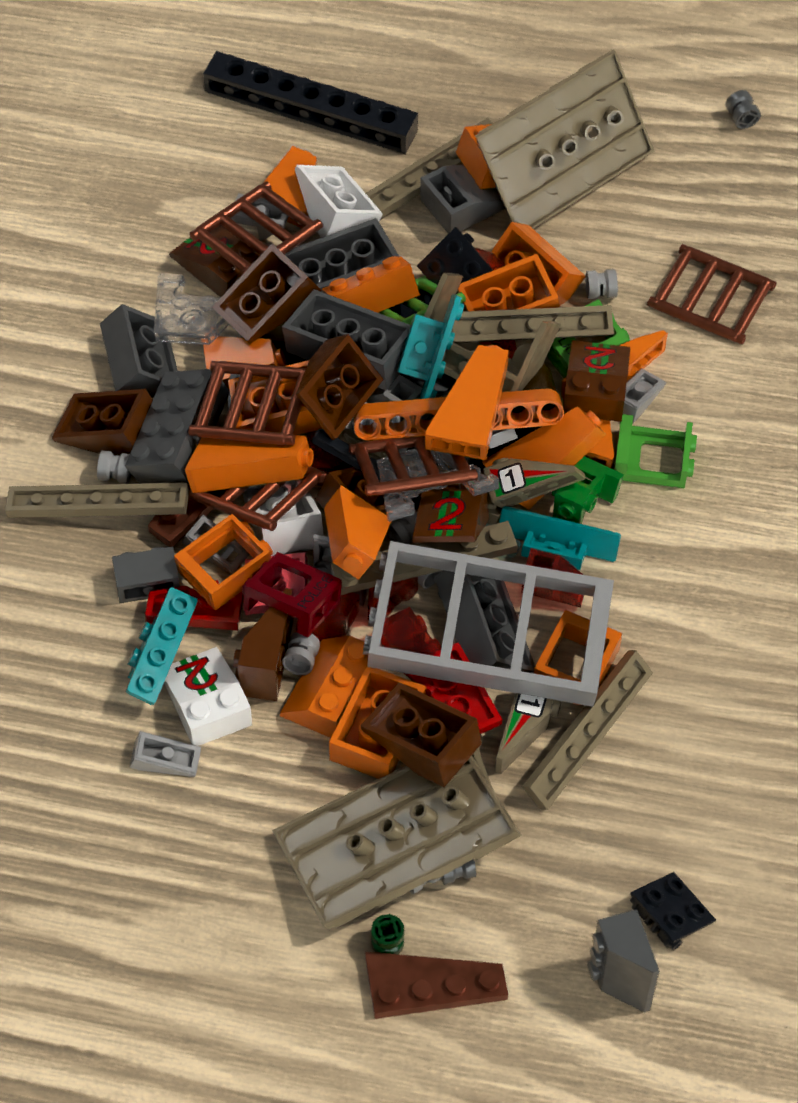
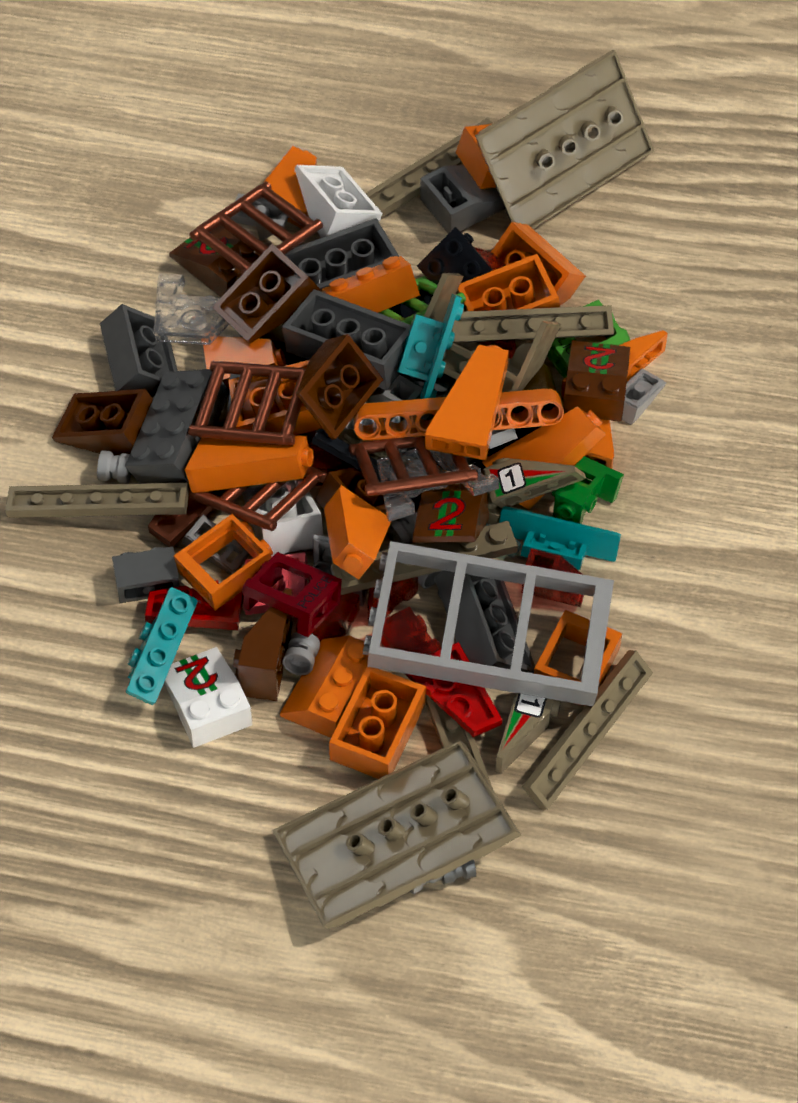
light grey slope [129,731,201,777] -> none
black brick [203,51,418,155] -> none
reddish brown slope [361,682,482,788] -> none
copper wing [365,951,508,1019] -> none
dark green wheel [371,914,405,954] -> none
light grey wheel [585,269,618,299] -> none
dark grey slope [587,909,659,1012] -> none
bright green window [615,414,697,488] -> none
black hinge [630,872,716,951] -> none
copper bar [647,244,777,344] -> none
dark grey wheel [725,90,761,129] -> none

